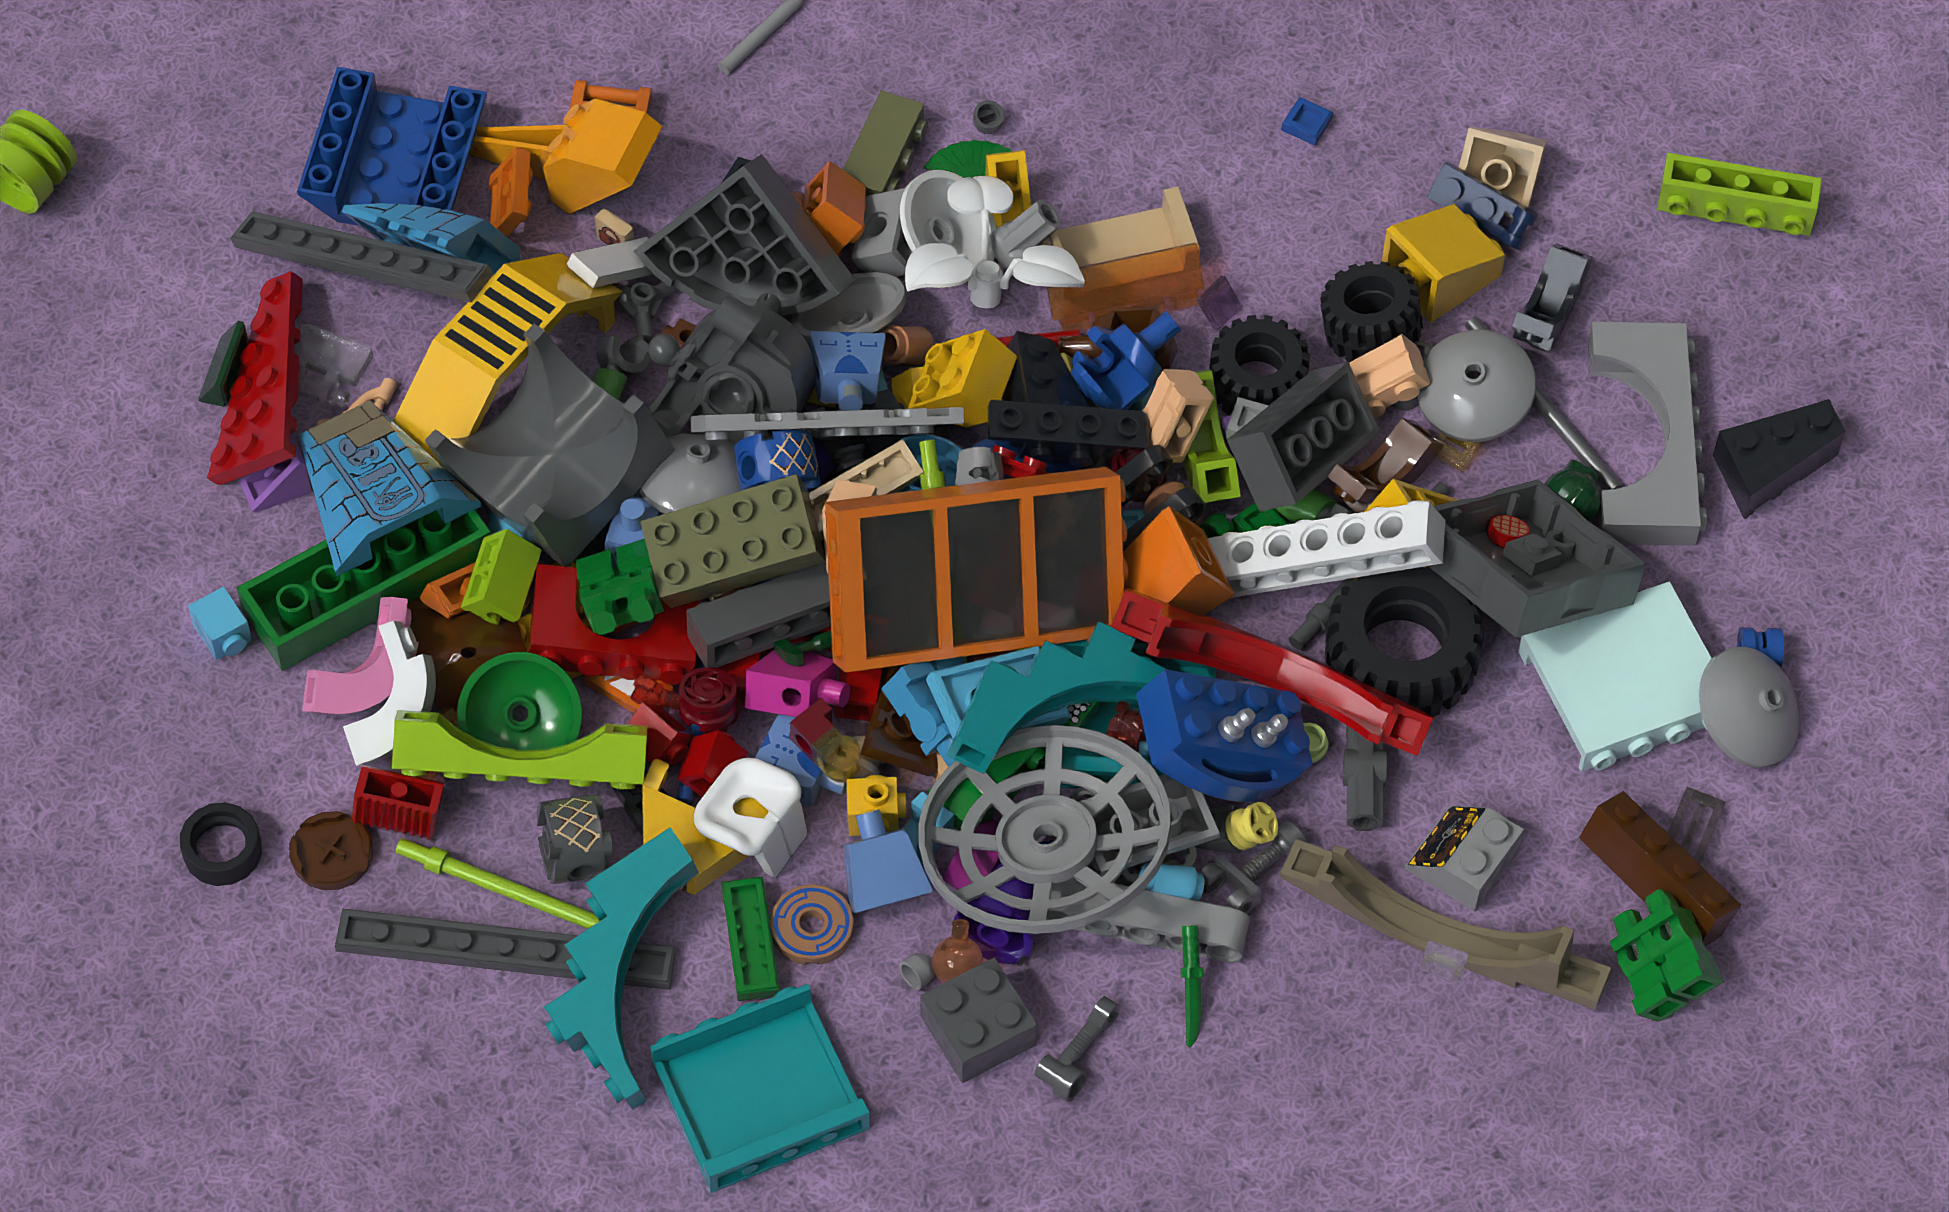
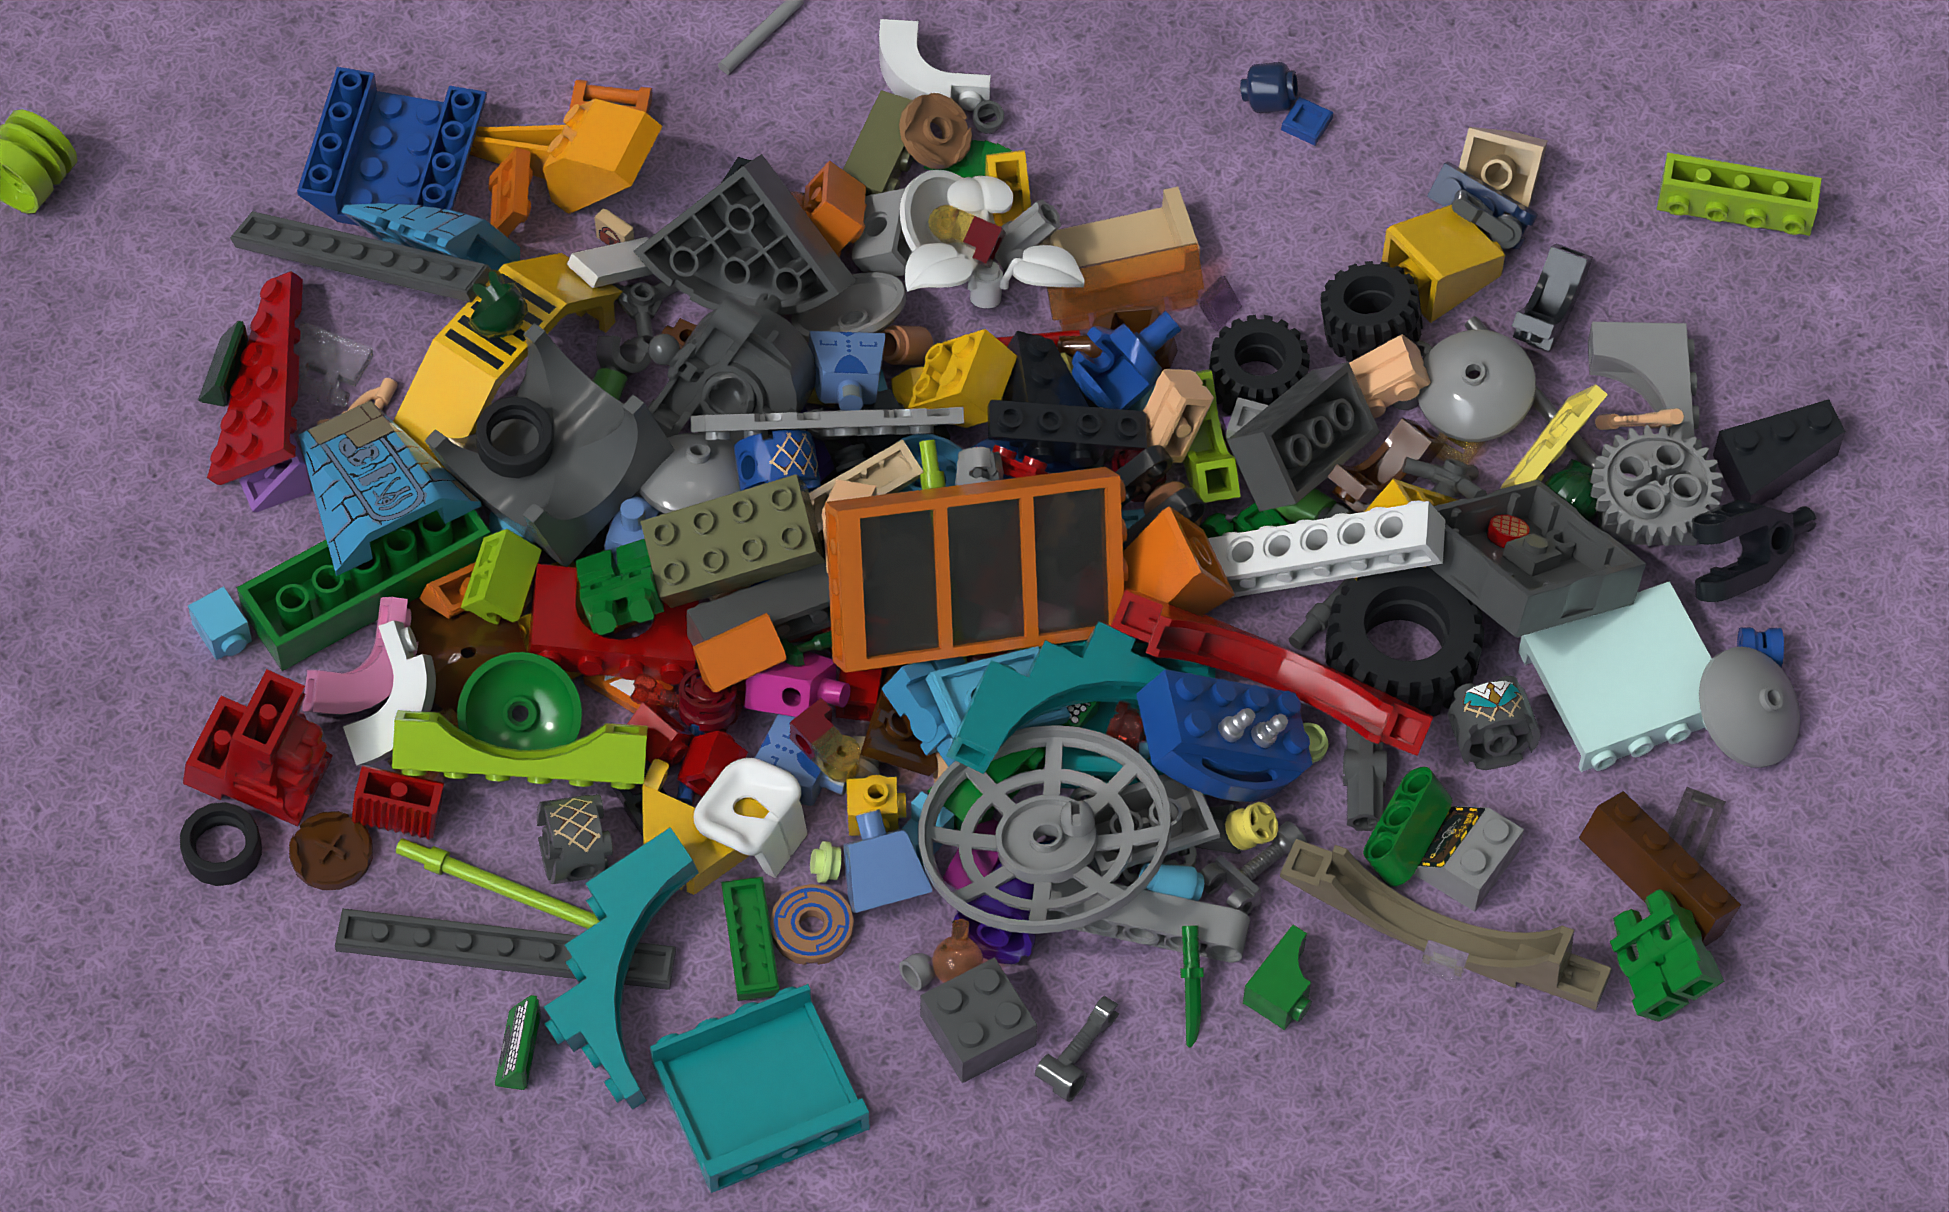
none -> red brick [183,669,333,827]
none -> dark green piece [468,269,528,338]
none -> black tyre [476,396,553,478]
none -> green slope [495,995,541,1090]
none -> orange slope [693,613,787,692]
none -> yellowish green plate [810,841,841,883]
none -> white arch [879,19,991,111]
none -> medium nougat tile [899,93,972,169]
none -> leg [928,205,1006,268]
none -> light grey hinge [1060,800,1095,837]
none -> dark blue head [1240,62,1298,113]
none -> green arch [1243,924,1312,1030]
none -> green beam [1363,767,1453,887]
none -> dark grey piece [1402,457,1487,499]
none -> dark grey brick [1448,676,1541,770]
none -> dark grey piece [1452,190,1522,248]
none -> light yellow wing [1500,384,1608,489]
none -> light grey gear [1590,425,1723,546]
none -> light nougat piece [1595,408,1684,430]
none -> black piece [1692,499,1816,602]

